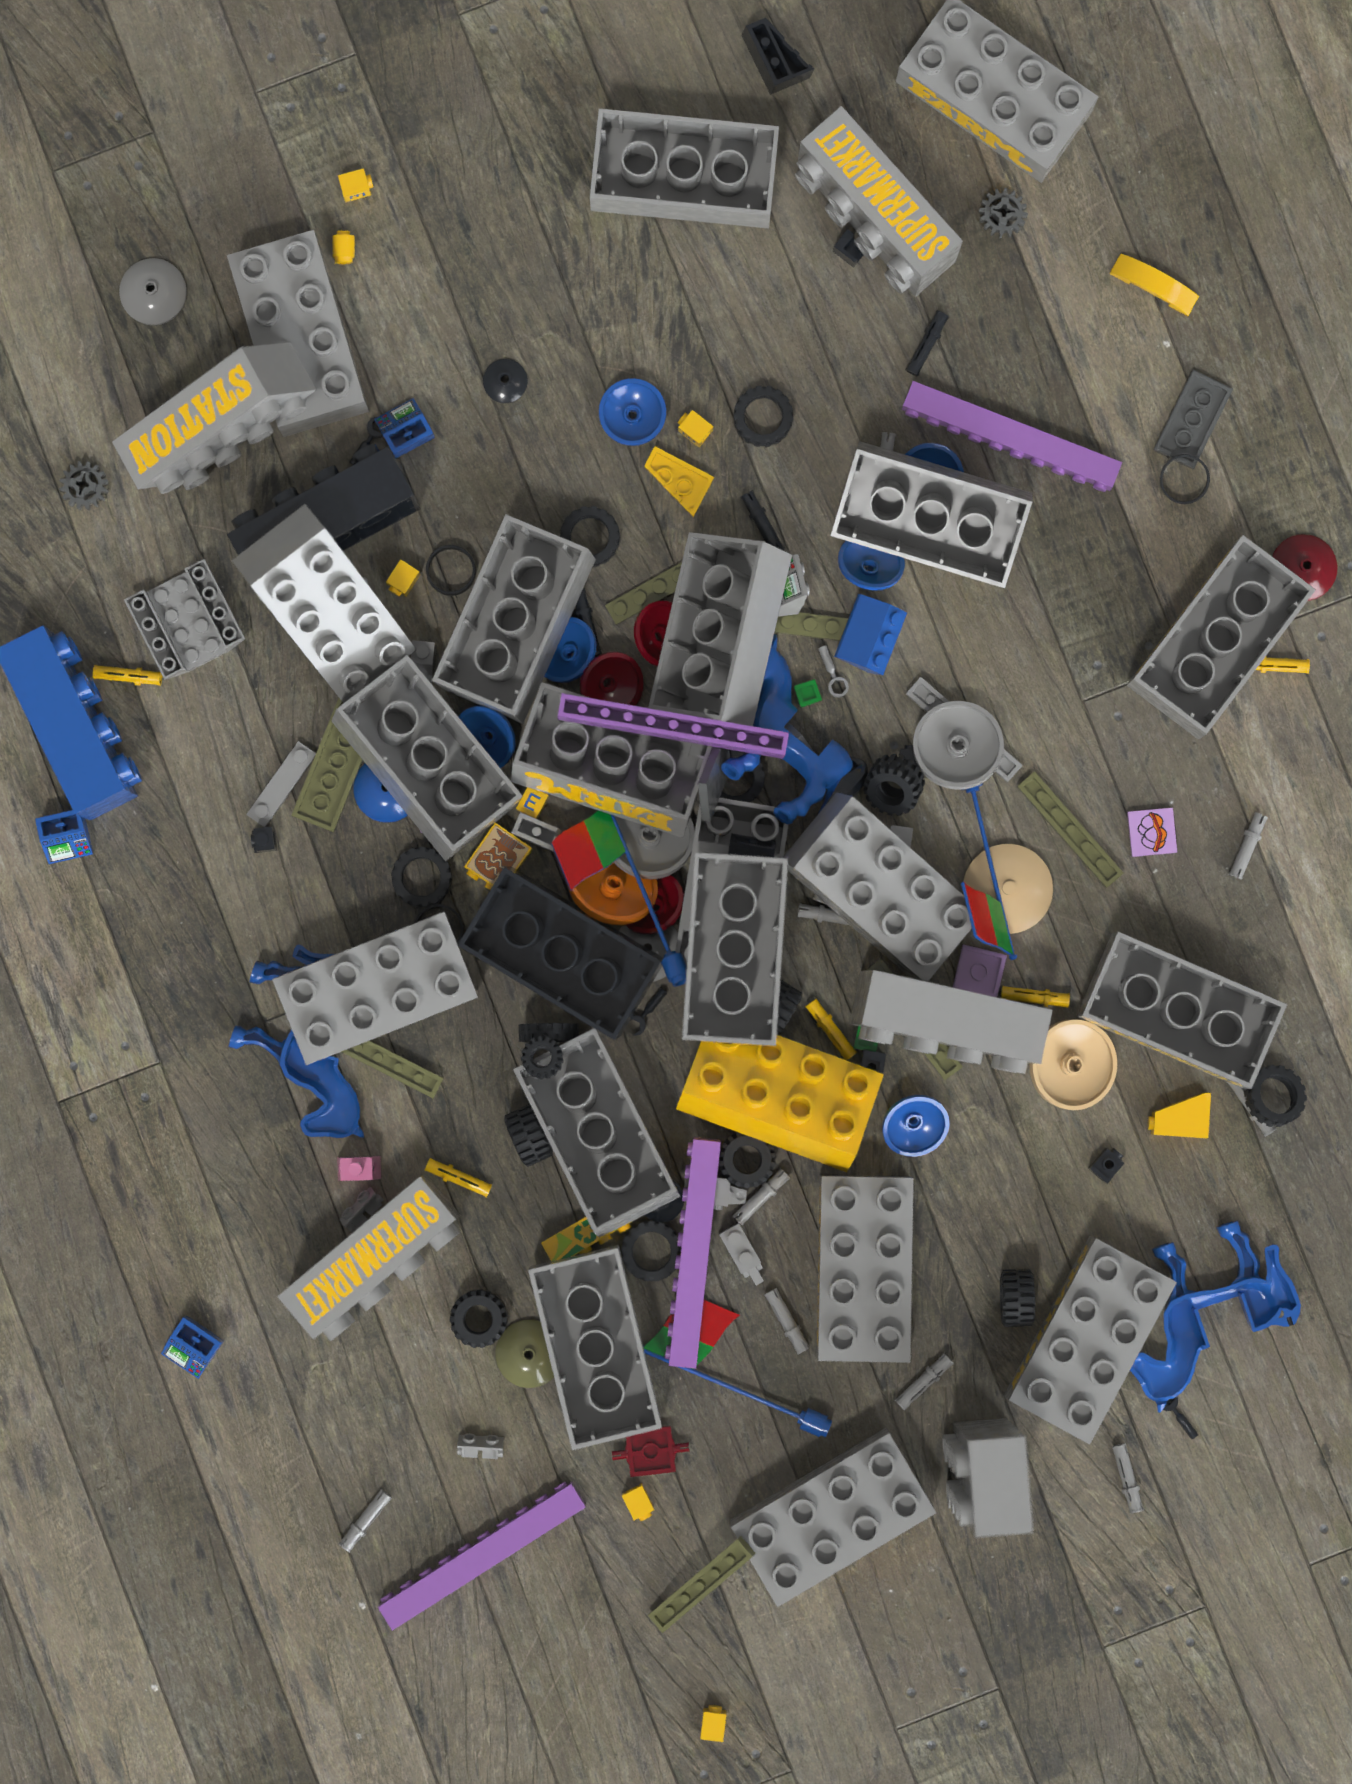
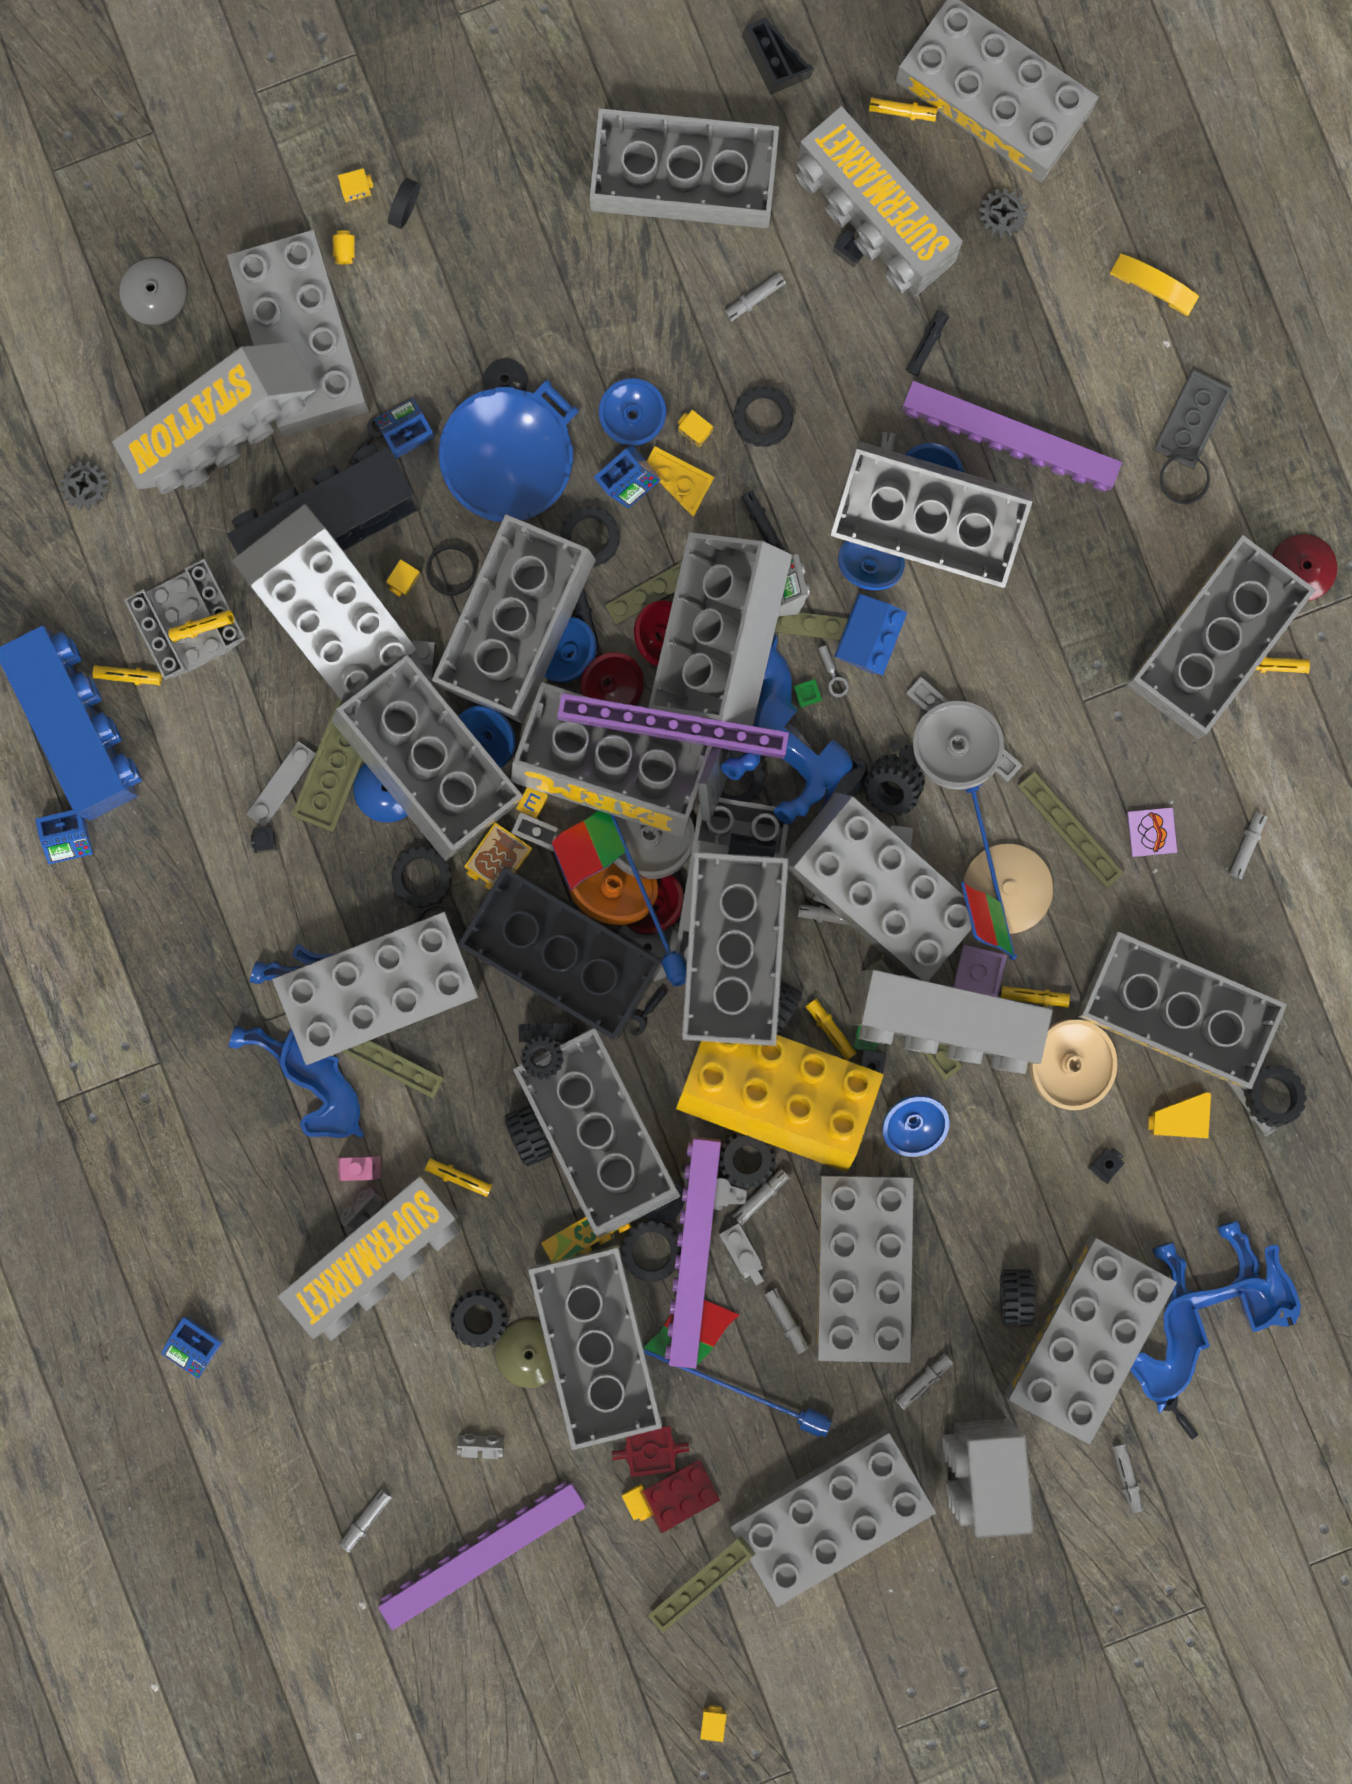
none -> yellow pin [168,610,234,642]
none -> black tyre [388,178,420,229]
none -> blue dish [439,379,580,522]
none -> blue slope [594,445,662,508]
none -> dark red plate [640,1460,720,1533]
none -> light grey pin [723,272,786,323]
none -> yellow pin [869,97,937,122]

